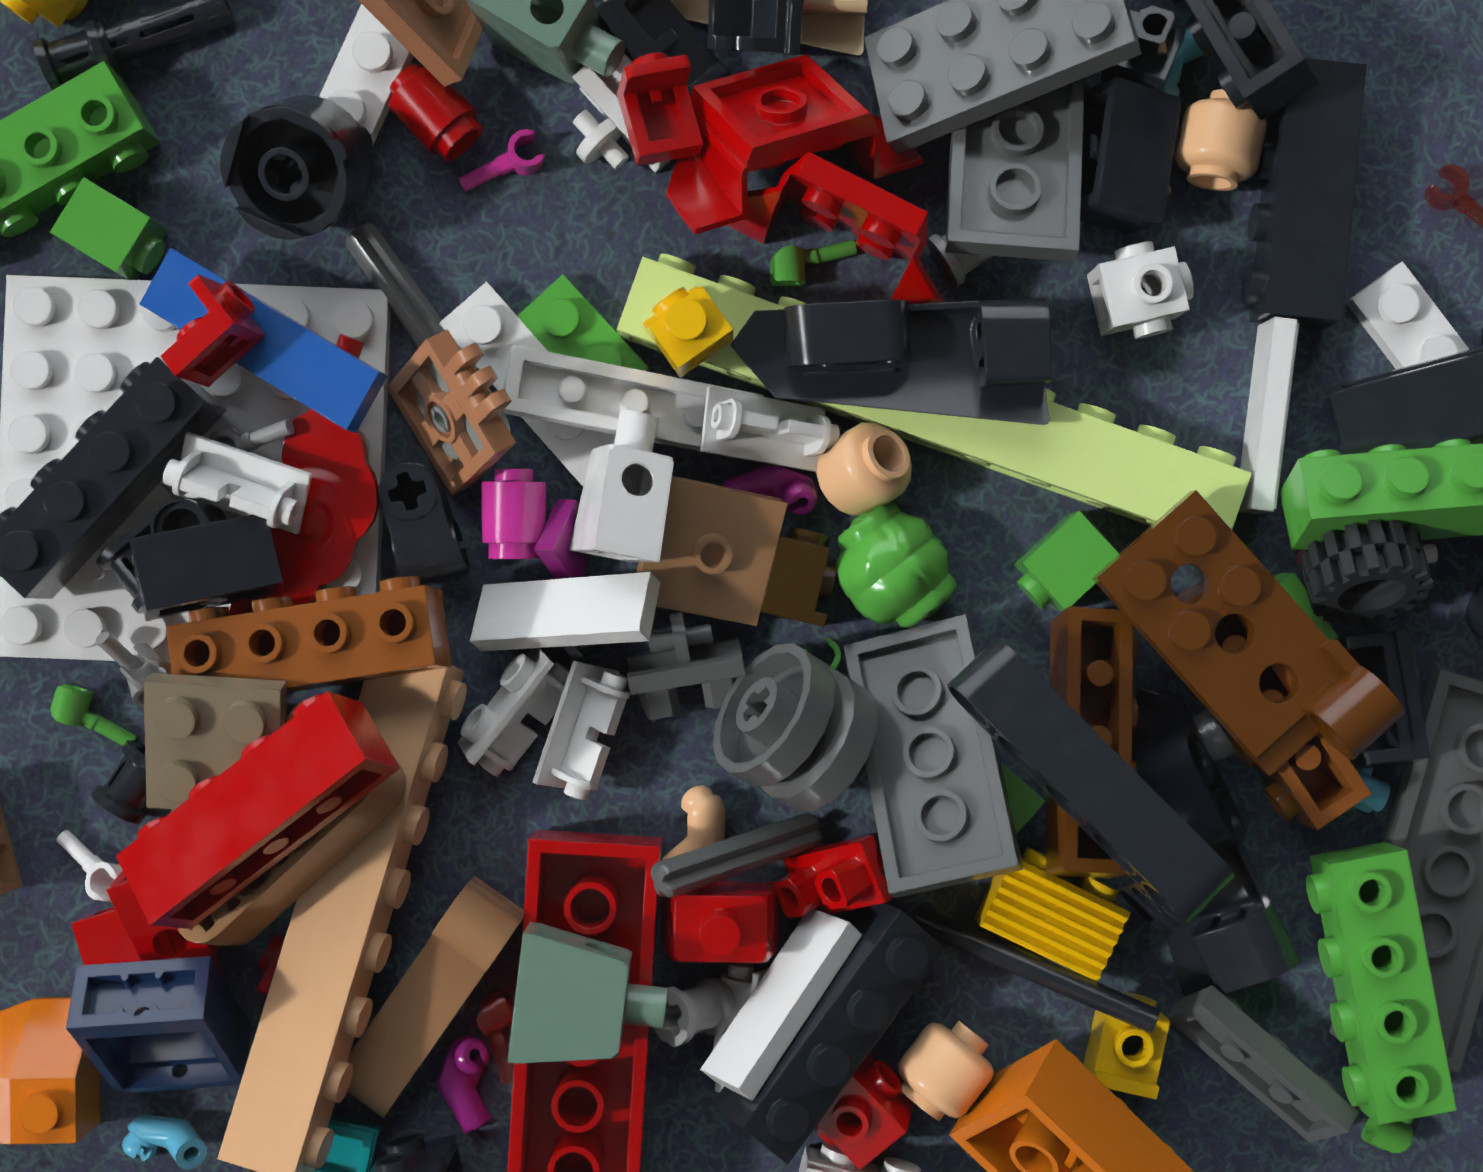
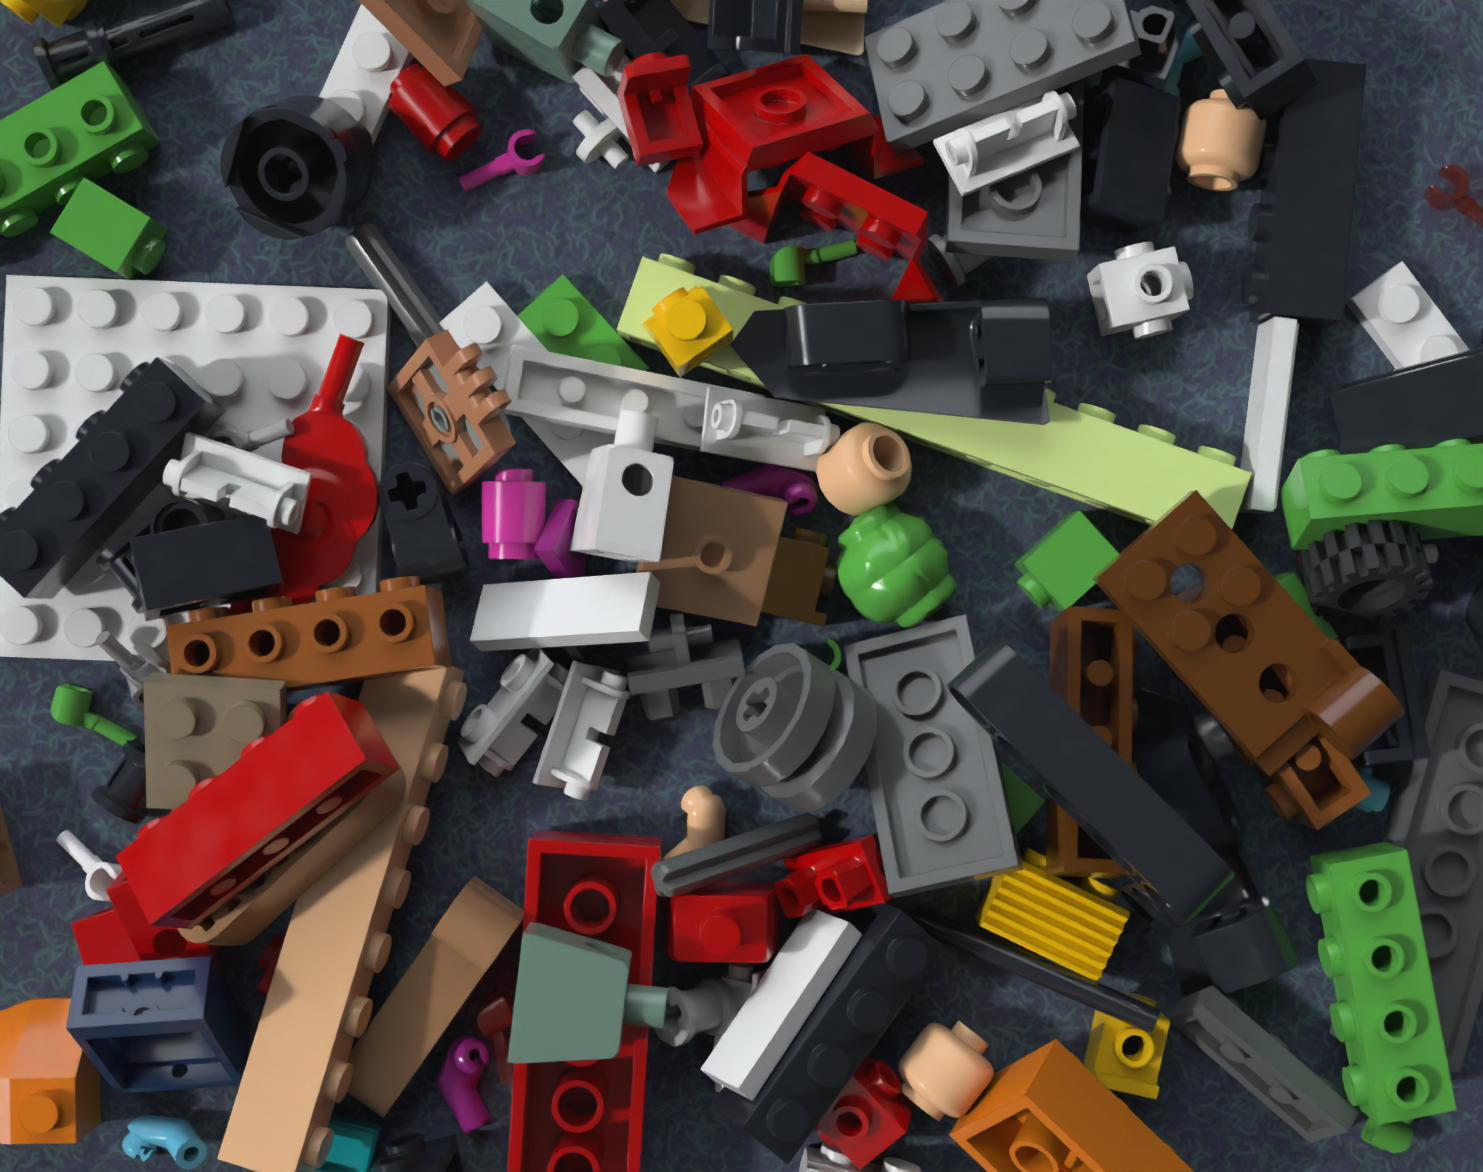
blue tile [139,248,388,433] -> none
red bracket [160,274,265,387] -> none
none -> white hinge [933,91,1080,197]

